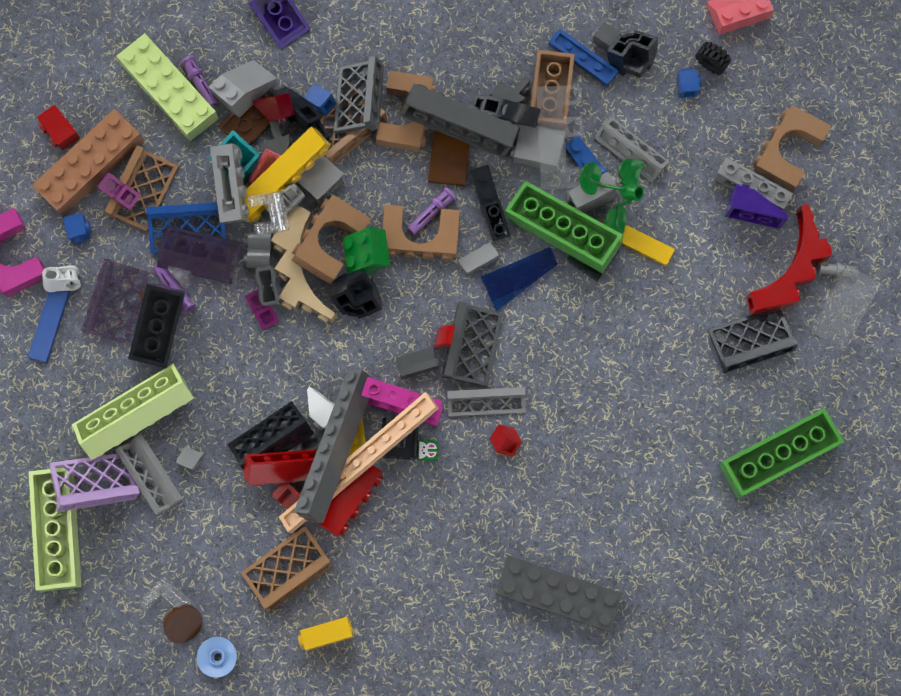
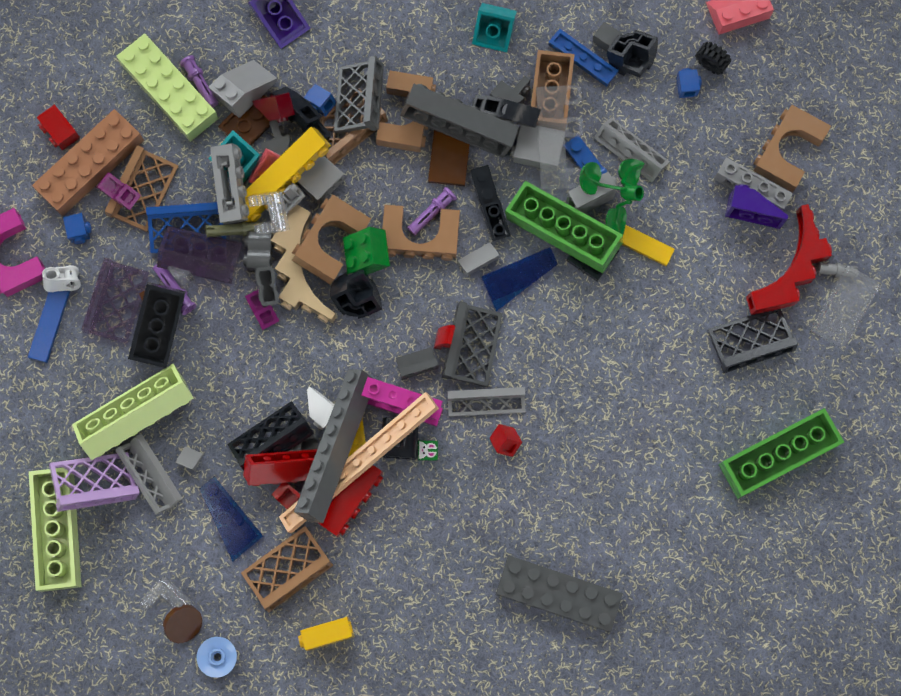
none -> clear blue wing [199,476,264,562]
none -> olive pin [205,221,264,238]
none -> teal slope [472,3,517,52]

